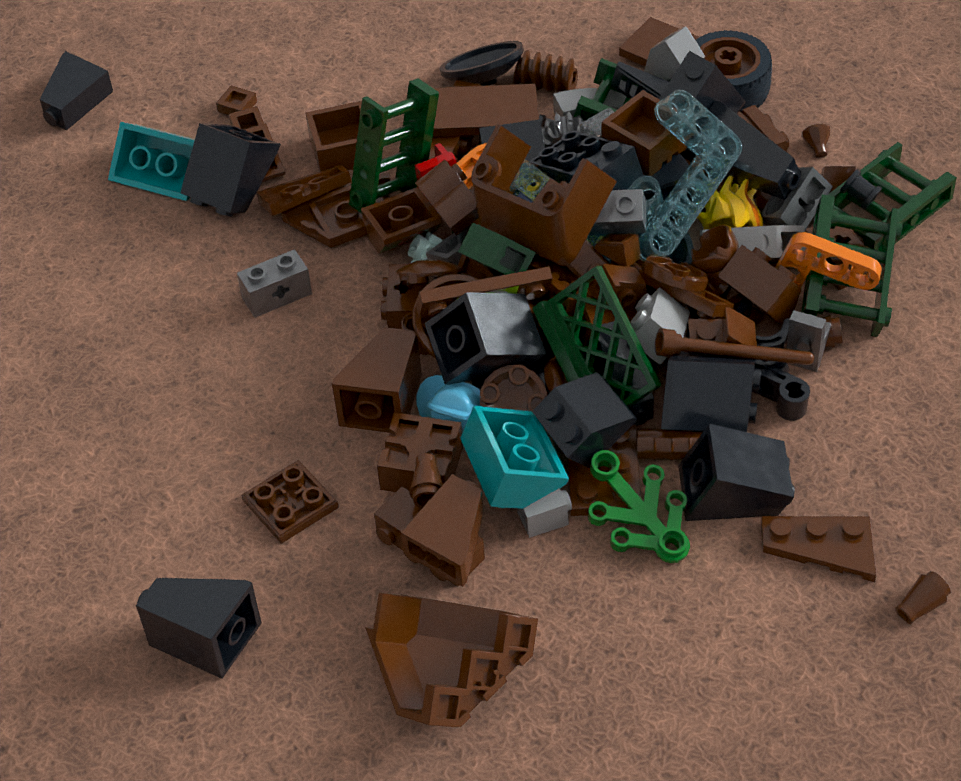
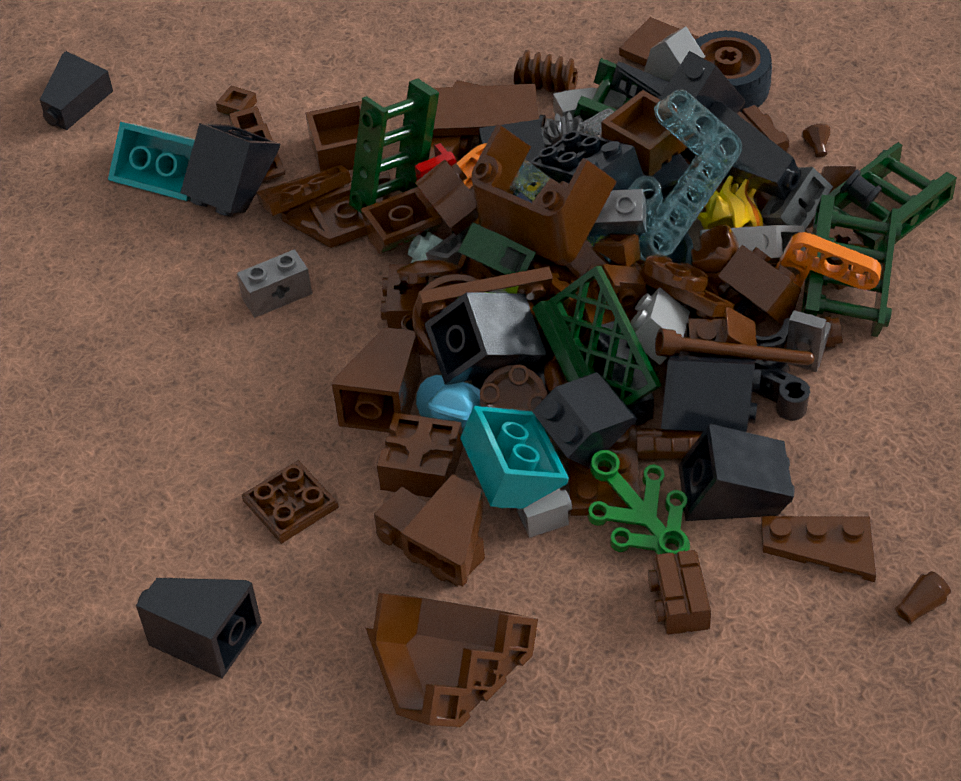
reddish brown cone [409,453,443,508] -> none
black dish [439,41,524,86] -> none
none -> reddish brown brick [648,550,711,635]

